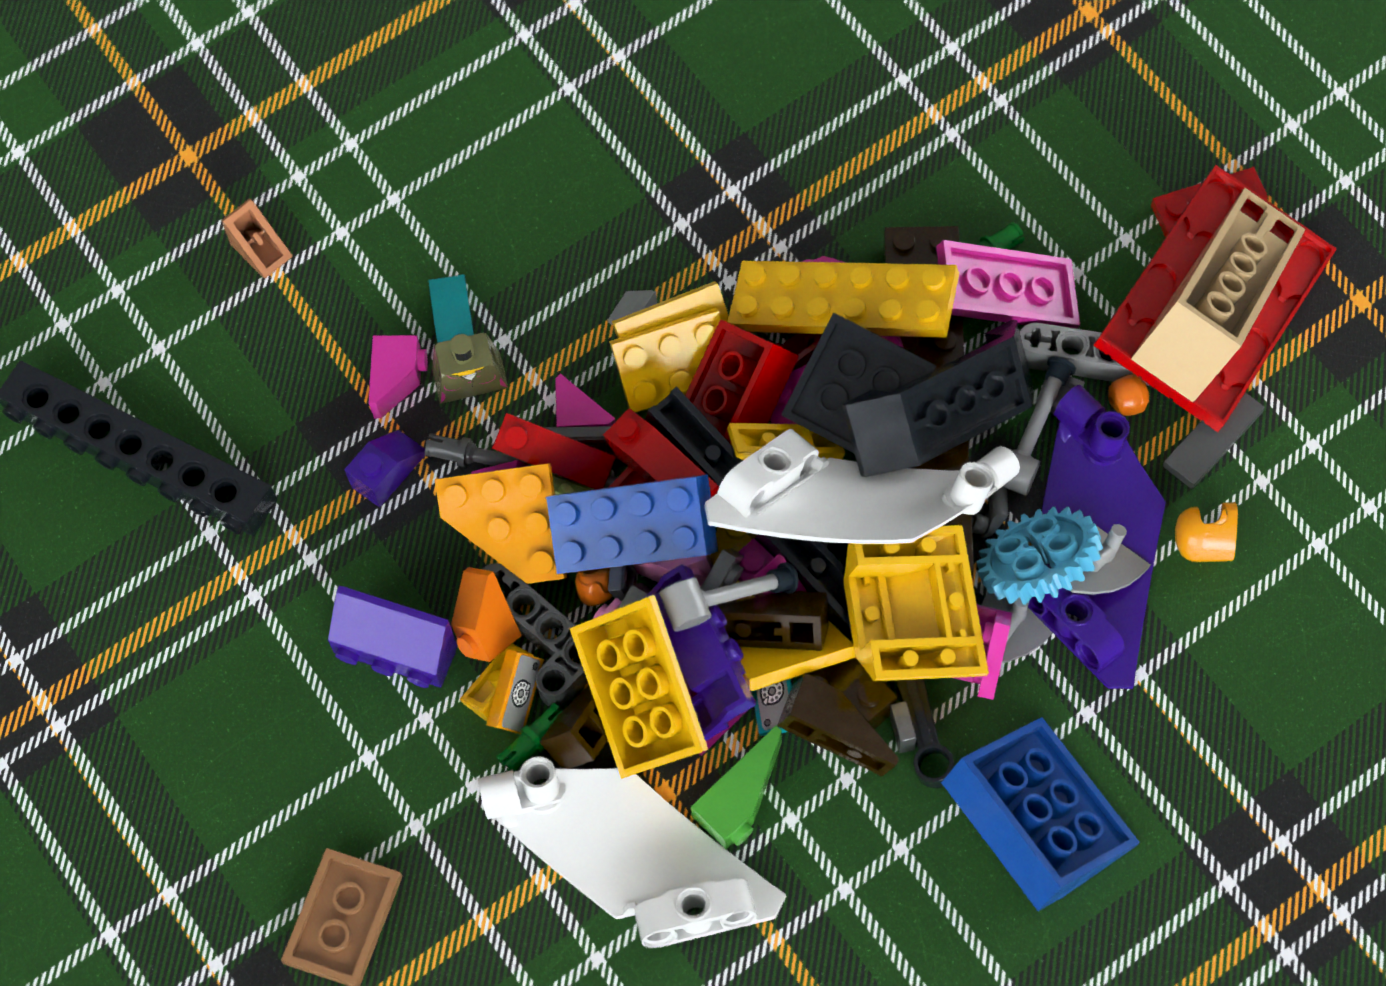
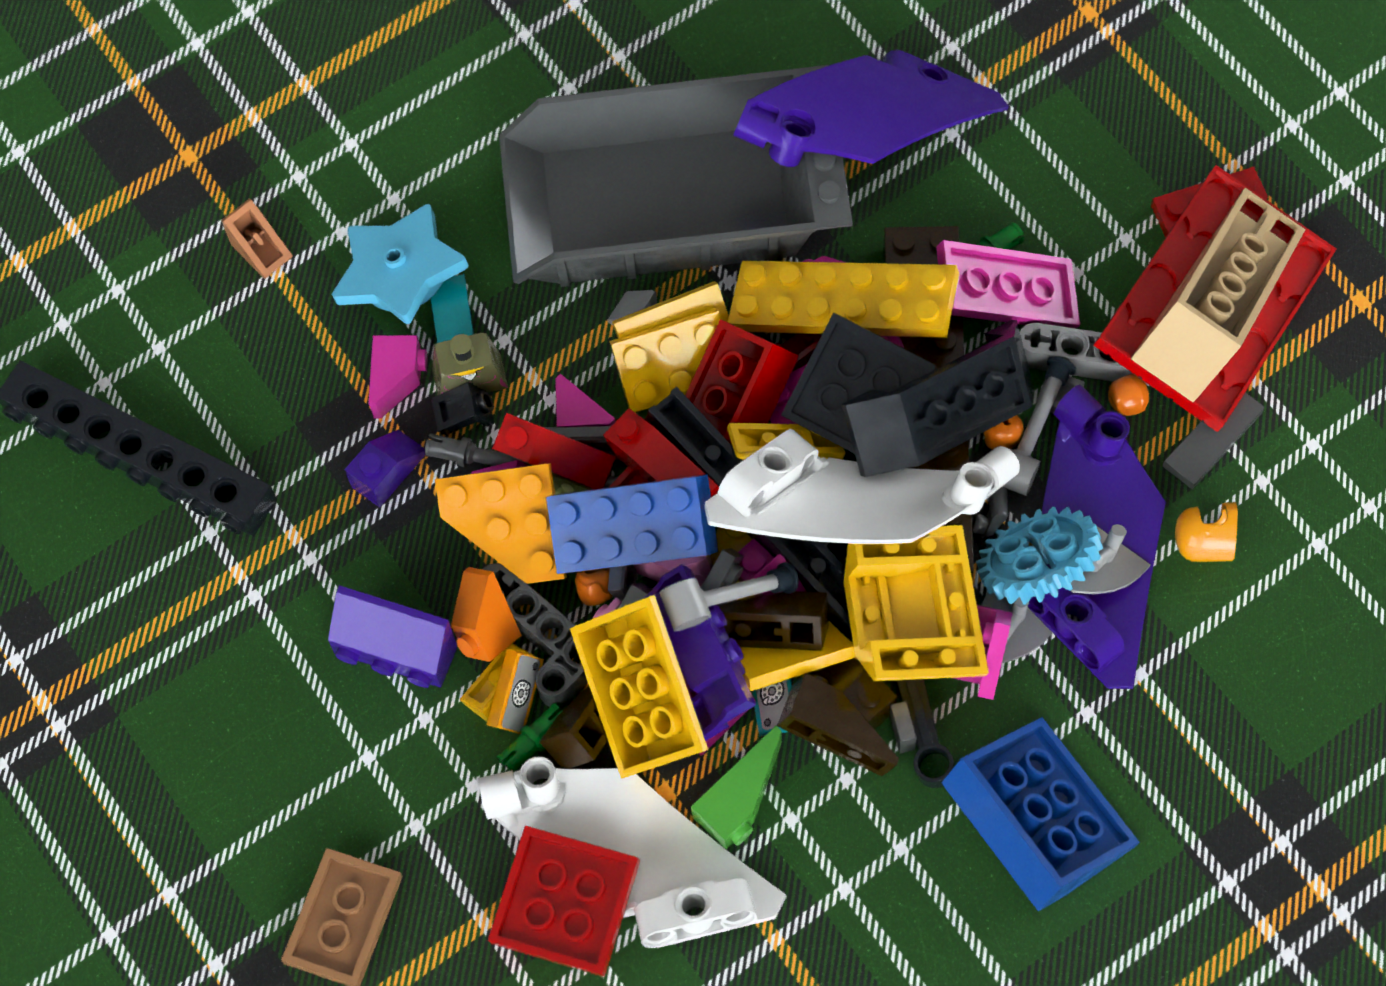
none -> medium azure plate [332,204,469,324]
none -> black bracket [431,382,494,435]
none -> red plate [488,825,641,977]
none -> dark grey piece [499,65,853,287]
none -> dark purple panel [733,50,1009,167]
none -> orange piece [983,415,1024,449]

